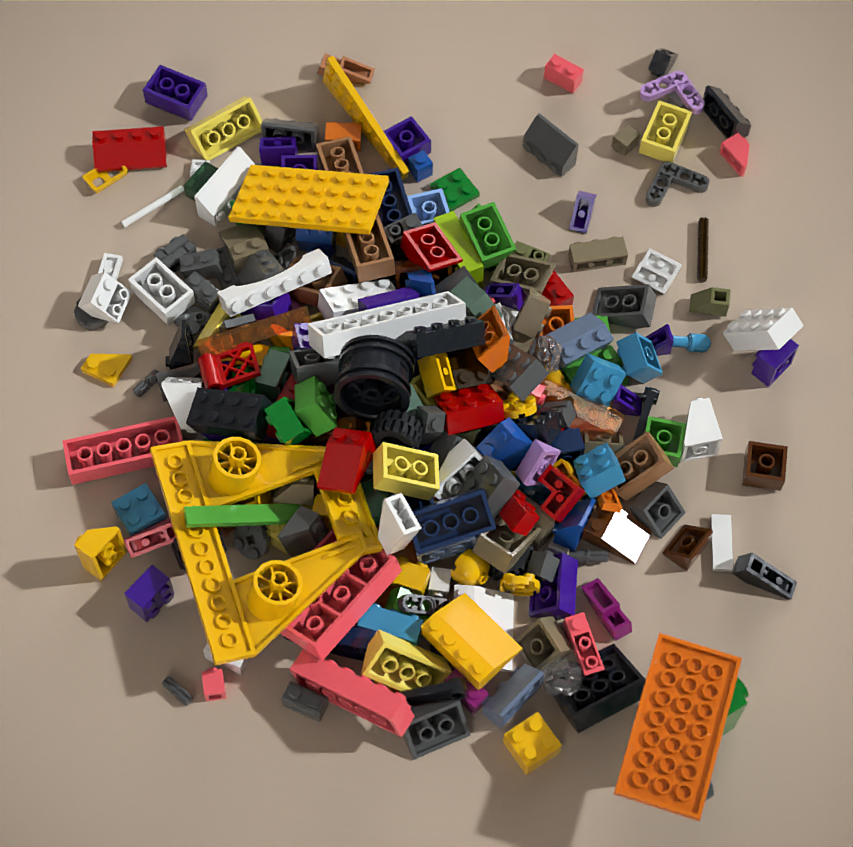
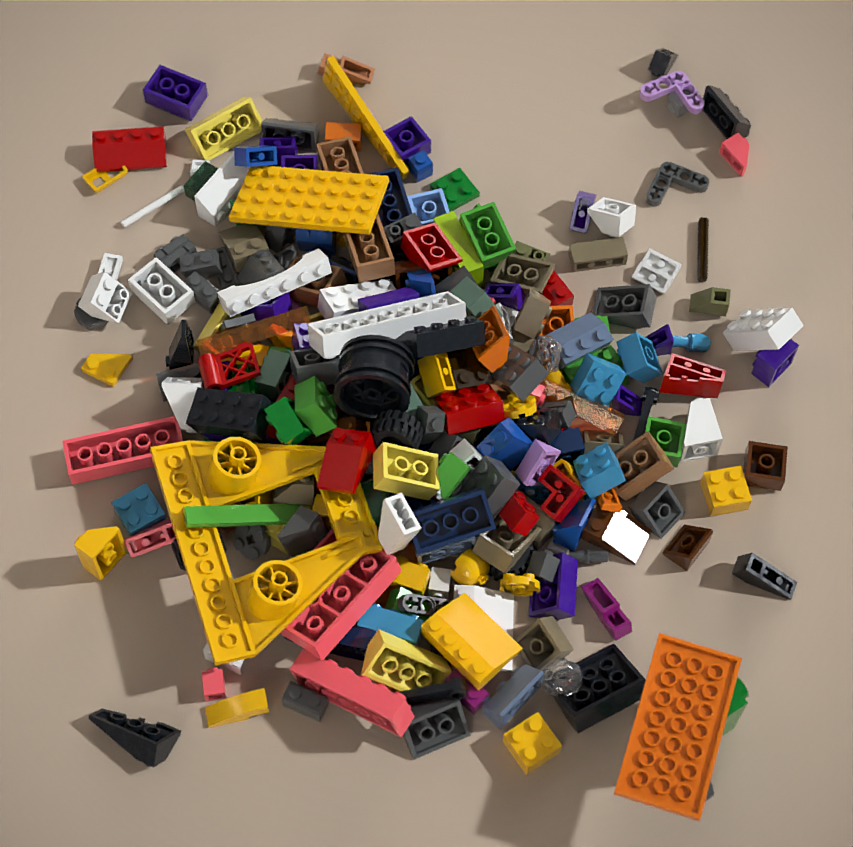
dark purple brick [124,564,175,622] -> none
dark grey piece [133,369,159,397] -> none
dark grey piece [162,676,193,706] -> none
dark grey plate [174,306,210,336] -> none
dark grey slope [523,113,579,177] -> none
coral brick [544,54,584,93] -> none
coral slope [562,612,604,676] -> none
dark tan brick [611,124,640,157] -> none
light yellow brick [639,101,692,163] -> none
white tile [710,514,733,572] -> none
none -> black wedge [89,709,181,767]
none -> yellow slope [205,688,269,728]
none -> blue brick [234,145,277,167]
none -> bright green slope [438,452,472,499]
none -> white slope [587,197,636,238]
none -> red wedge [659,353,727,399]
none -> yellow brick [700,465,752,517]

